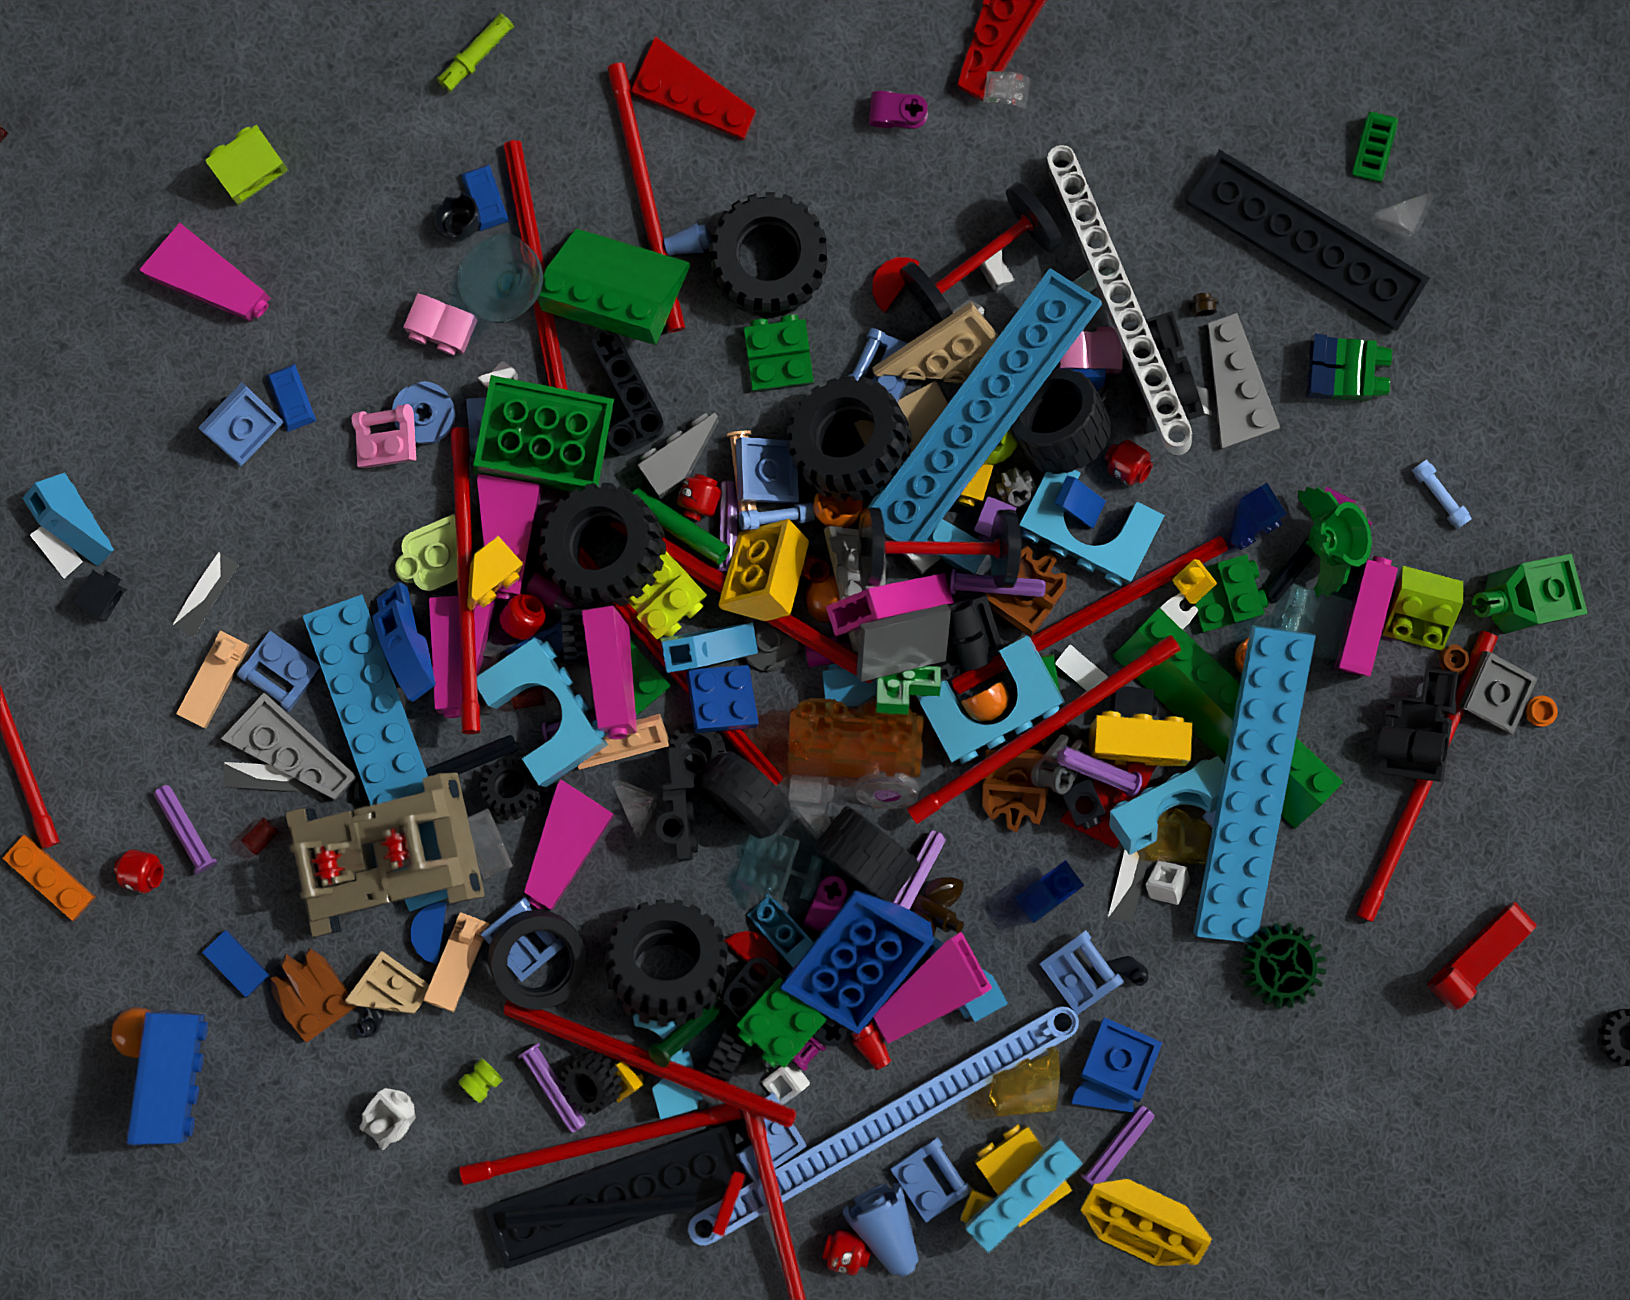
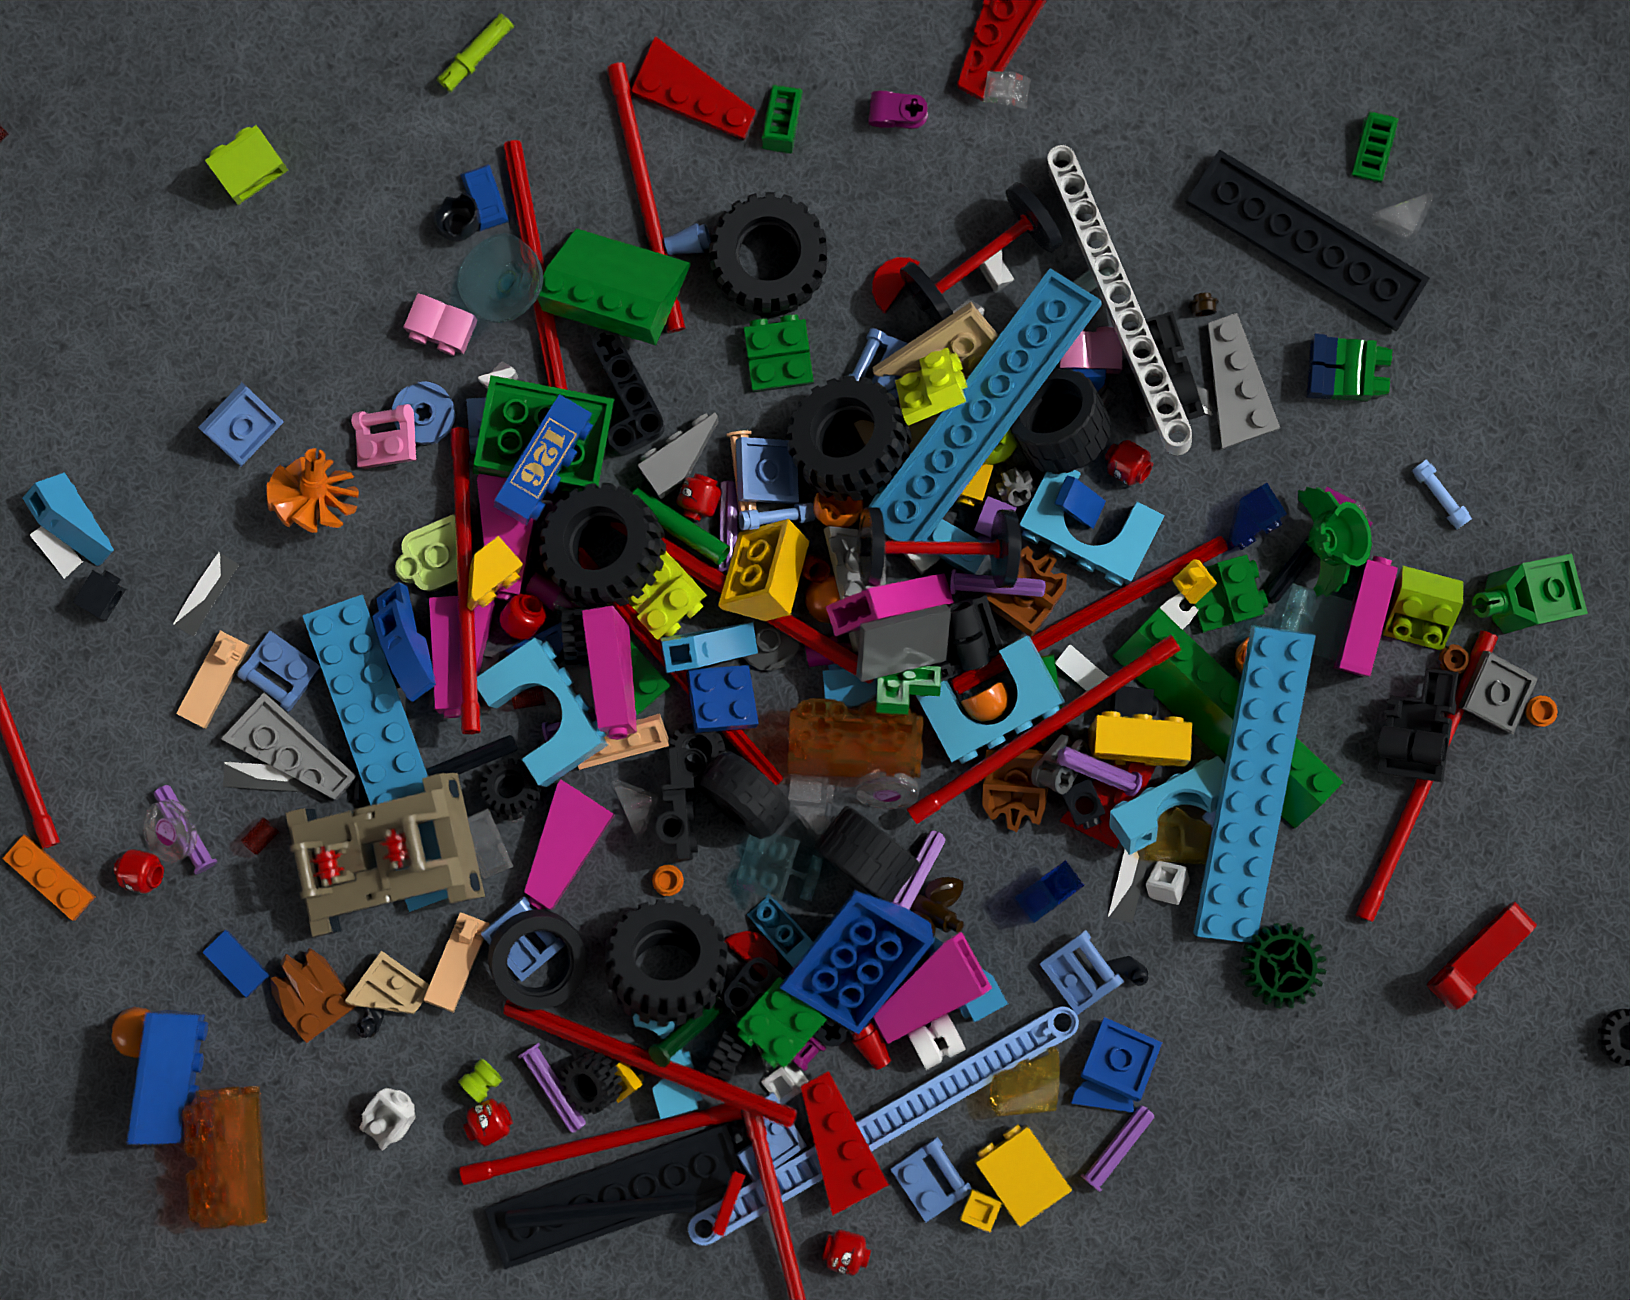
dark pink slope [139,223,270,322] -> none
blue tile [266,364,317,432] -> none
blue tile [411,902,447,964] -> none
magenta piece [802,875,847,934] -> none
medium blue cone [843,1183,919,1277] -> none
medium azure arch [965,1136,1083,1253] -> none
yellow wedge [1081,1179,1212,1266] -> none
none -> clear tile [143,799,197,863]
none -> clear orange brick [182,1086,269,1228]
none -> orange piece [266,448,359,533]
none -> red head [463,1099,513,1146]
none -> blue brick [494,394,593,526]
none -> orange plate [652,865,684,896]
none -> green slope [762,85,803,153]
none -> red wing [801,1071,889,1216]
none -> neon yellow plate [895,347,968,426]
none -> white wheel [908,1014,966,1070]

